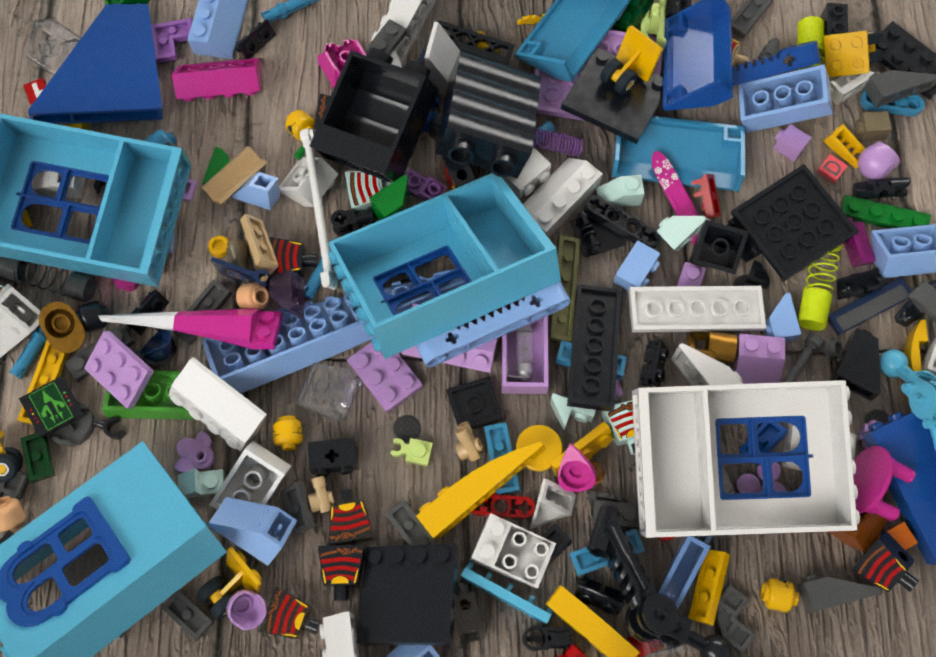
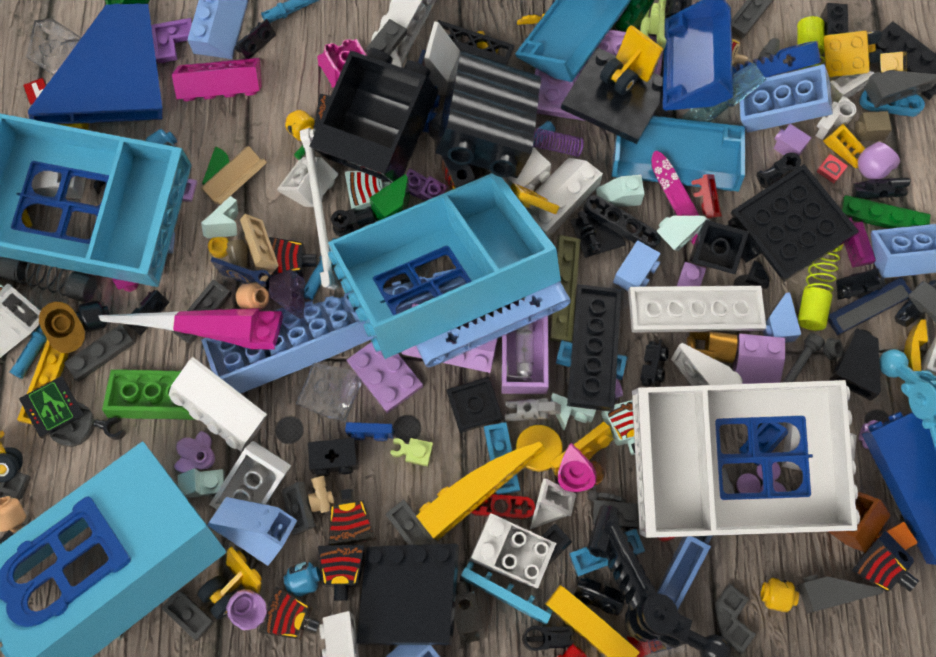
dark green plate [20,433,55,483] -> none
lavender plate [84,331,154,409] -> none
dark blue cap [130,328,177,368] -> none
light blue slope [232,172,280,210] -> none
yellow head [272,416,303,451] -> none
tan plate [455,421,483,461] -> none
yellow plate [688,550,730,626] -> none
dark pink piece [853,446,916,522] -> none
none -> light aqua slope [201,196,238,238]
none -> dark azure head [284,561,322,597]
none -> blue plate [345,422,394,441]
none -> light grey hinge [504,398,561,422]
none -> yellow wing [510,182,560,214]
none -> clear light blue slope [683,63,766,122]
none -> black connector [756,153,801,189]
none -> white plate [815,96,856,140]
none -> yellow brick [880,52,907,73]

